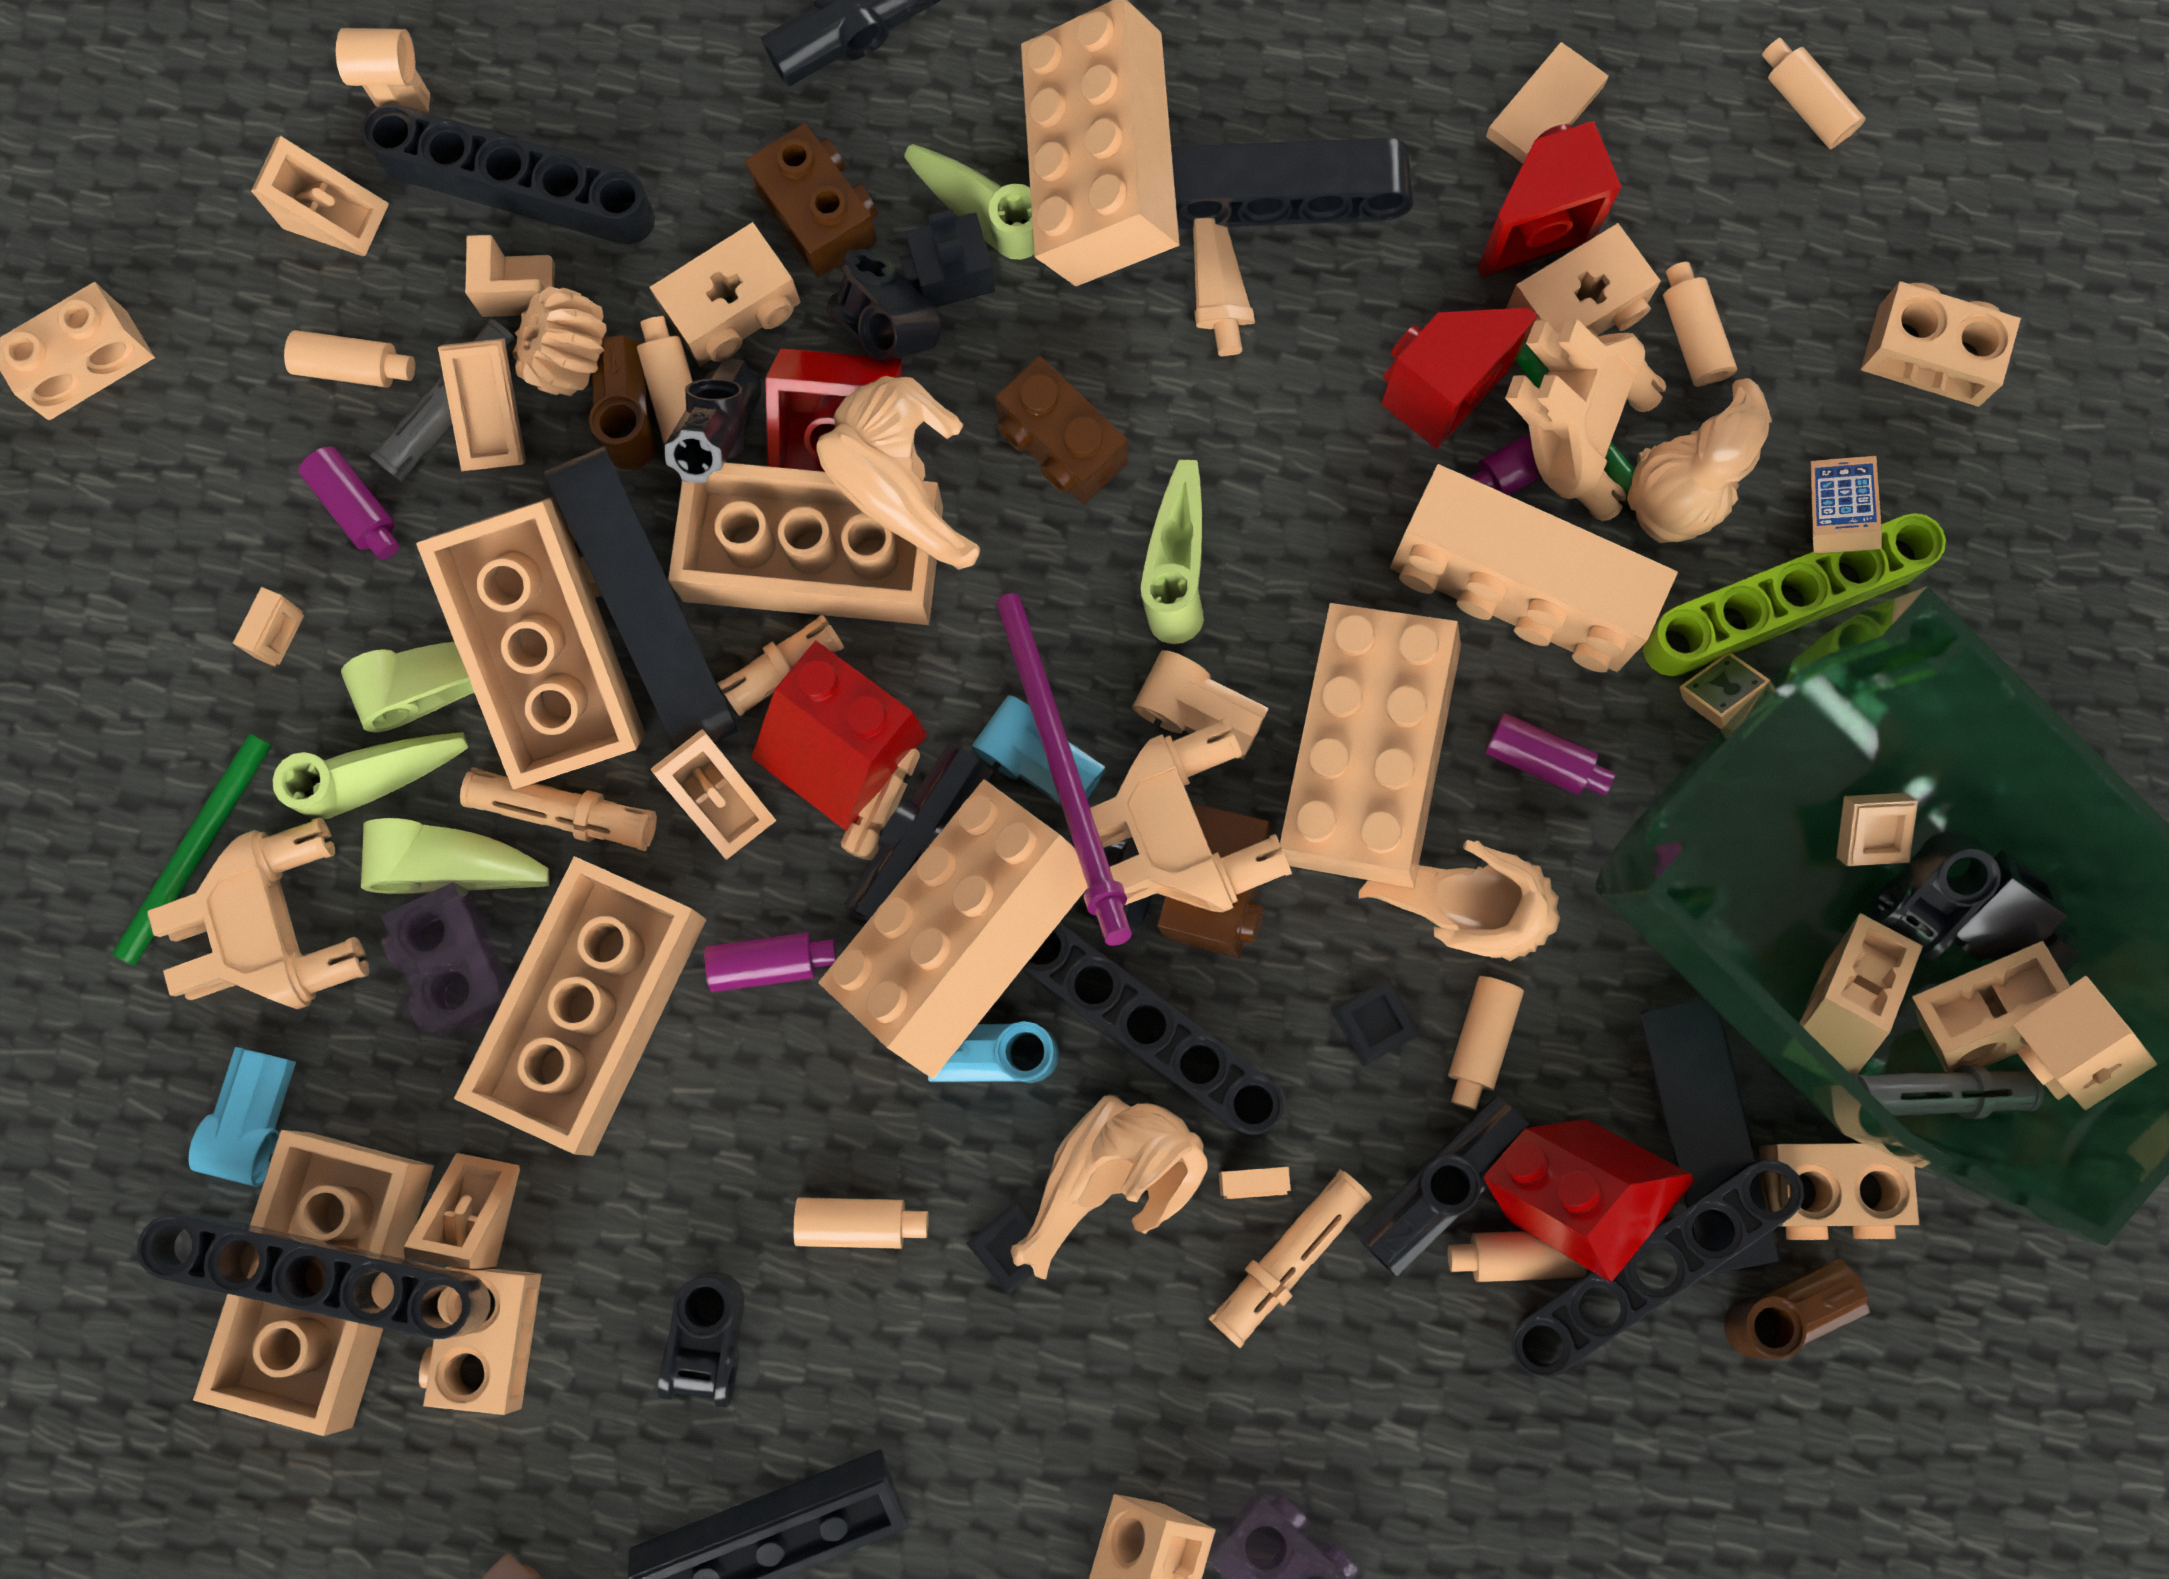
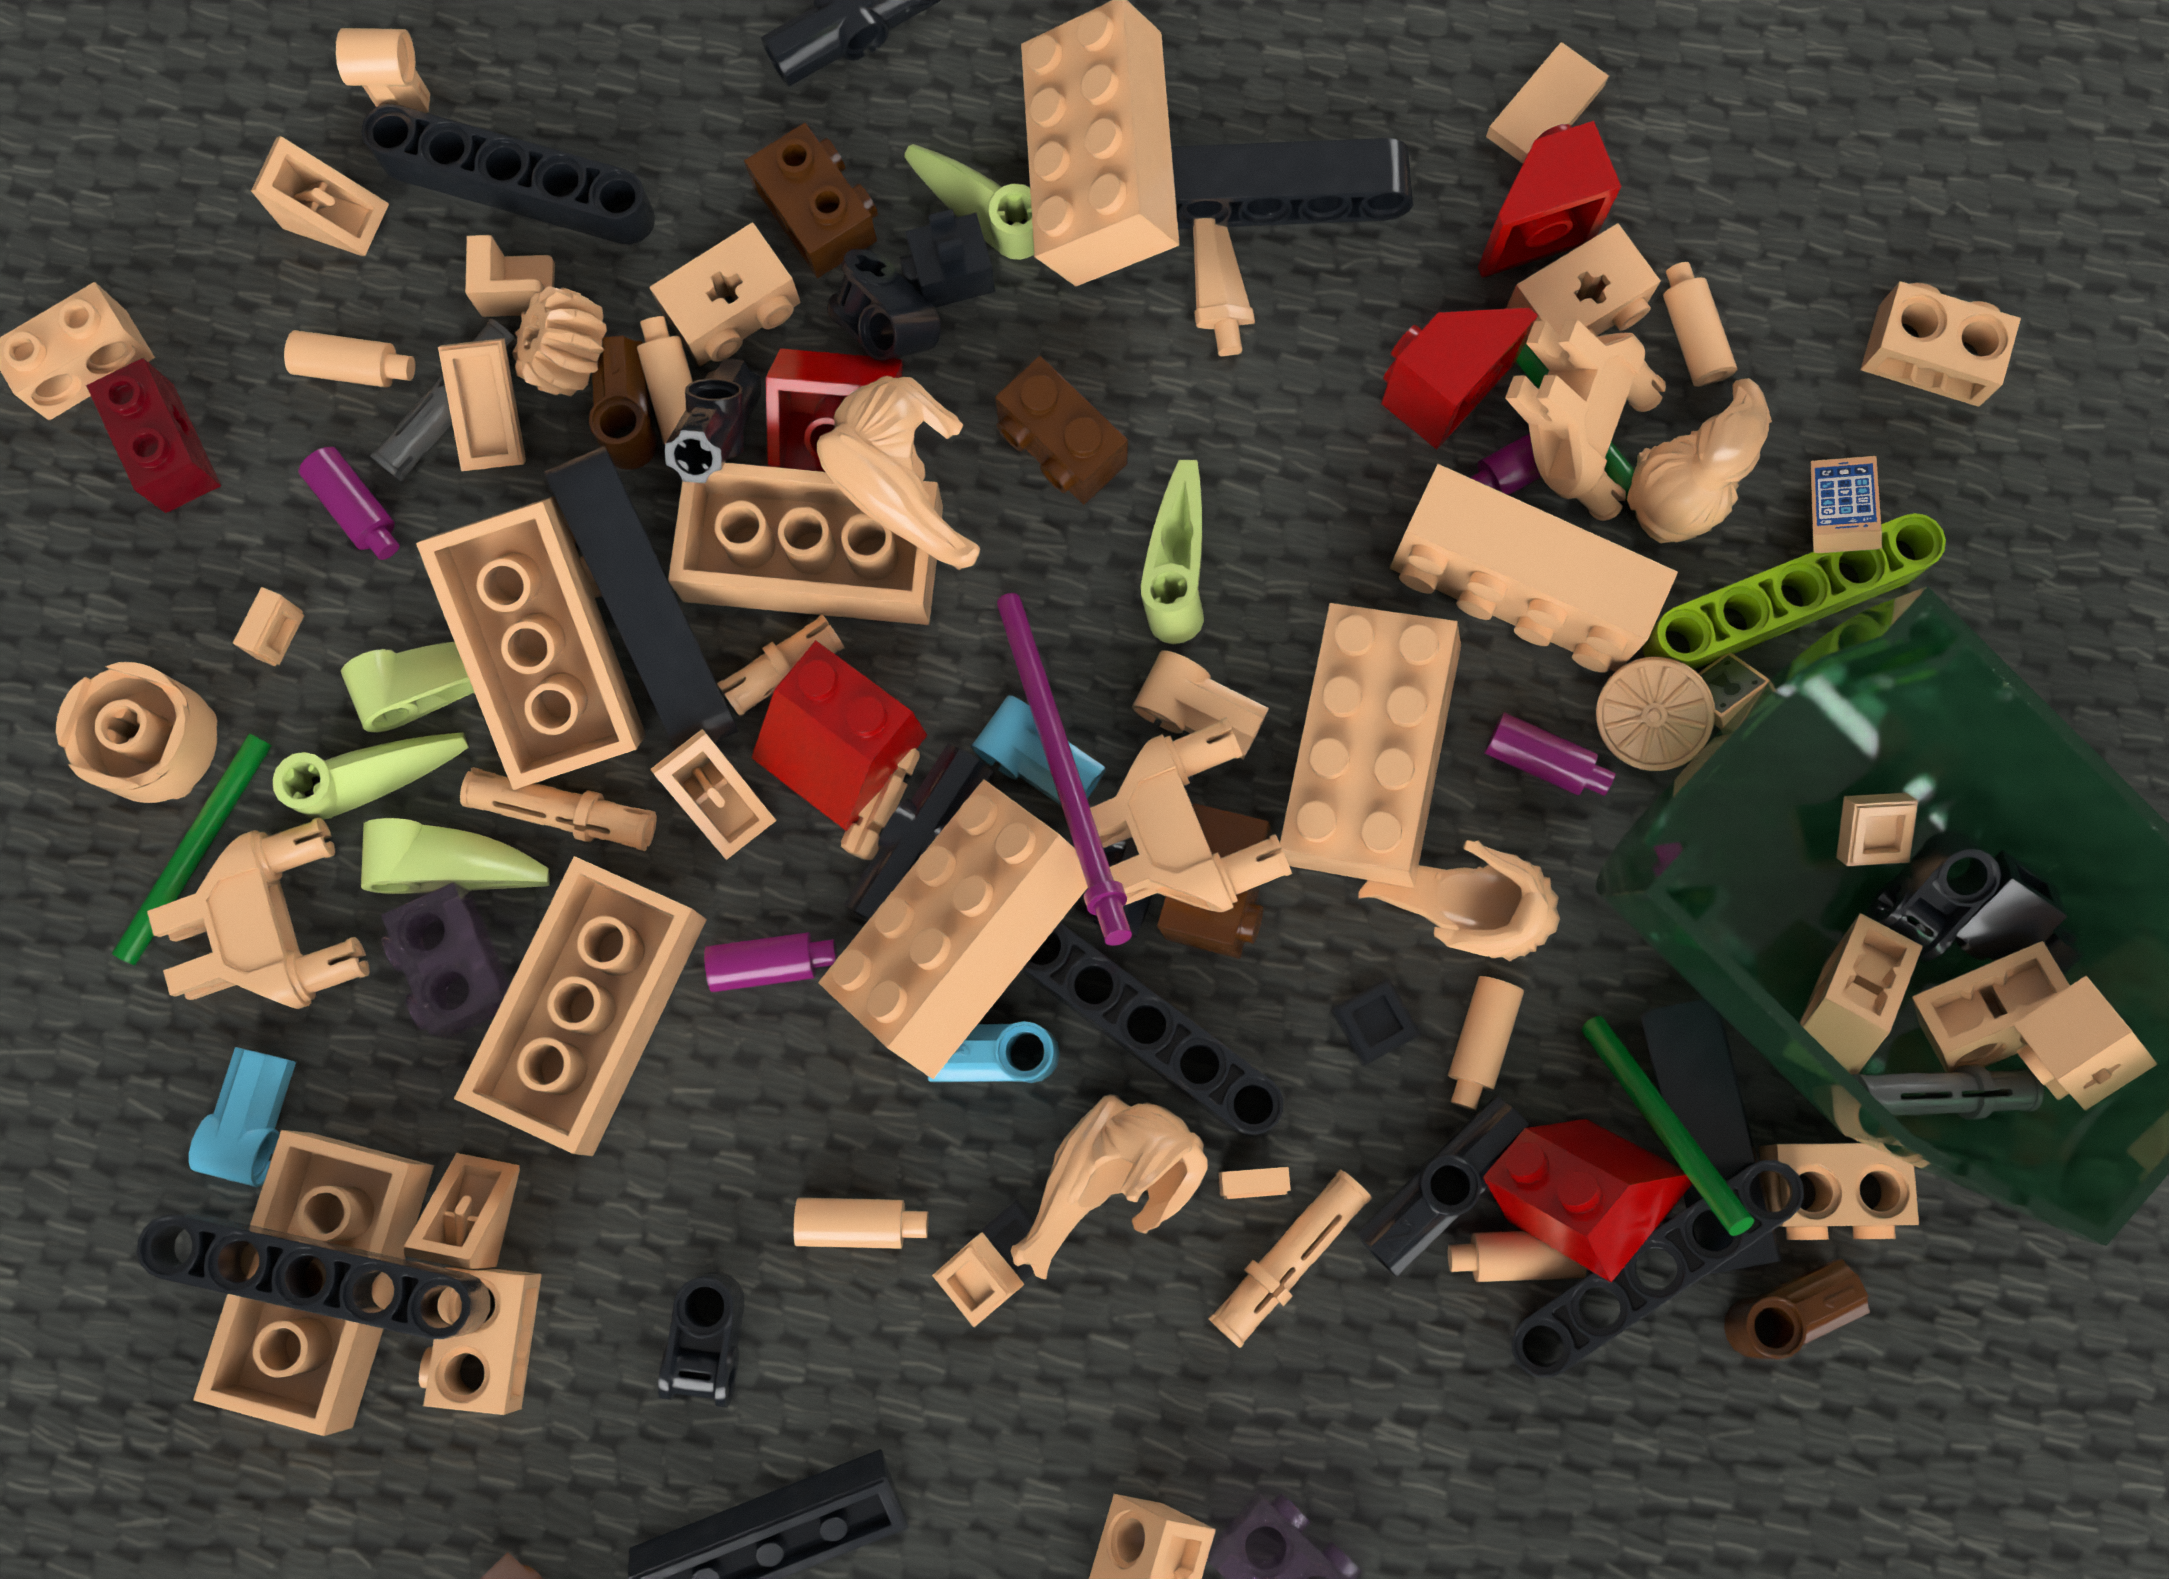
light nougat cylinder [1762,38,1866,150] -> none
none -> light nougat brick [56,662,217,803]
none -> dark red brick [86,358,221,513]
none -> light nougat tile [932,1232,1024,1327]
none -> green bar [1581,1016,1754,1236]
none -> light nougat wheel [1596,656,1715,771]

